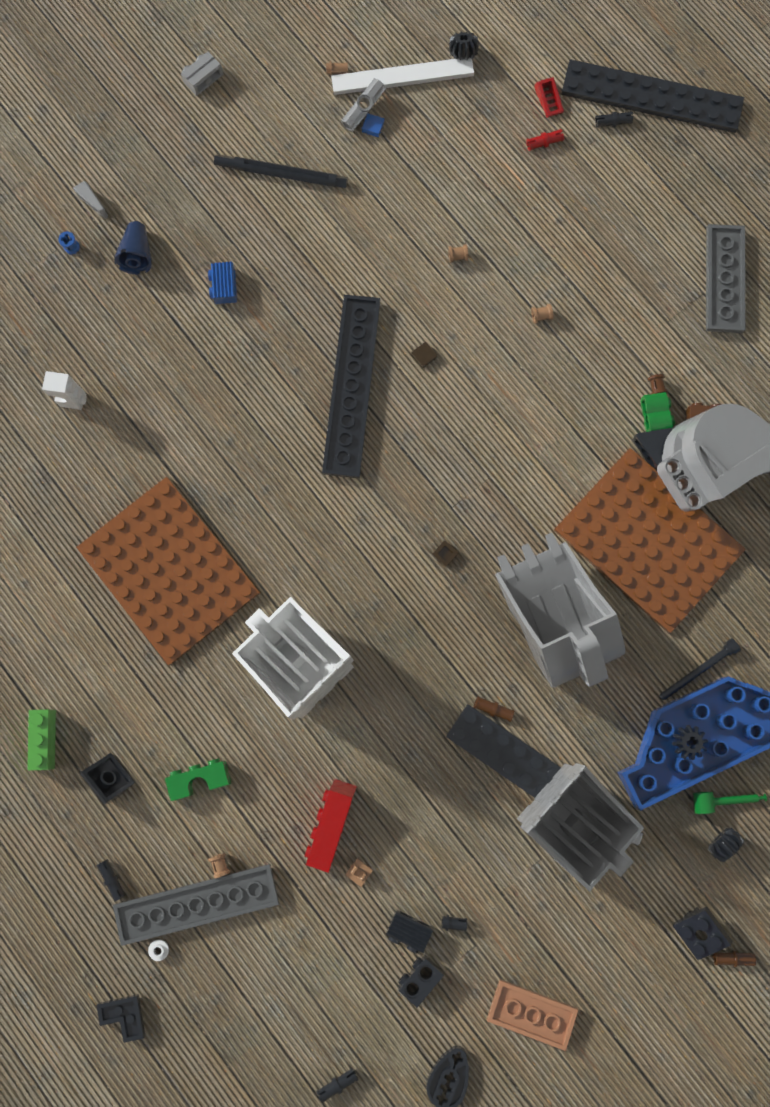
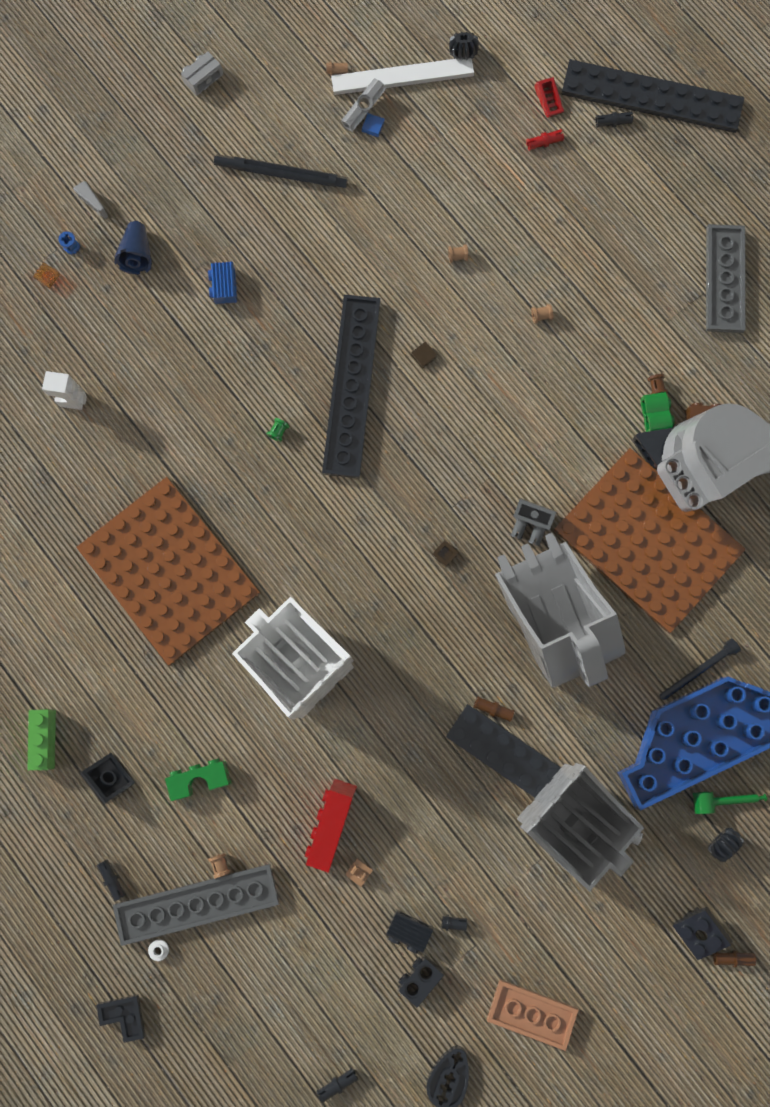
black gear [672,725,708,760] -> none
none -> clear orange plate [33,262,60,289]
none -> green bush [266,418,290,442]
none -> dark grey brick [510,498,557,546]

